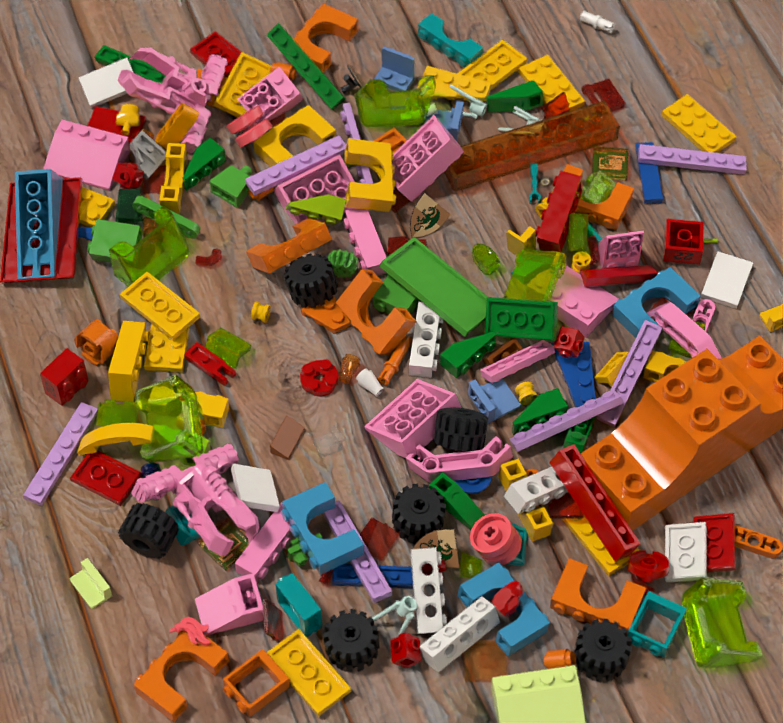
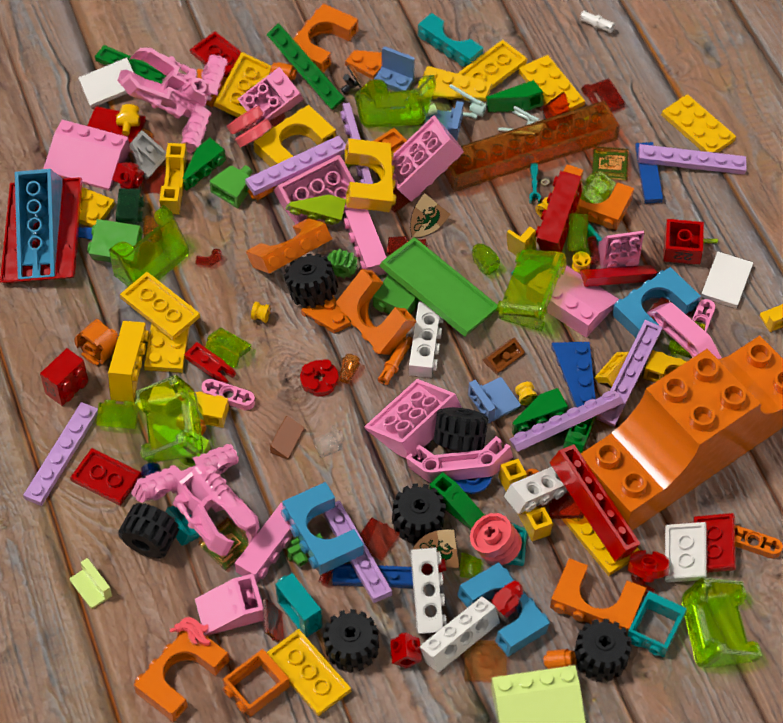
yellow slope [77,423,155,455] -> none
bright green beam [132,196,201,239] -> none
light orange beam [155,103,199,150] -> none
white tile [231,464,280,512] -> none
white cone [356,368,384,397] -> none
light aqua plant [372,596,417,637] -> none
green slope [440,332,497,378] -> none
bright pink plate [480,340,555,383] -> none
green tile [485,297,558,341] -> none
red brick [554,326,585,358] -> none
none -> bright pink beam [202,379,255,410]
none -> orange wing [345,50,382,80]

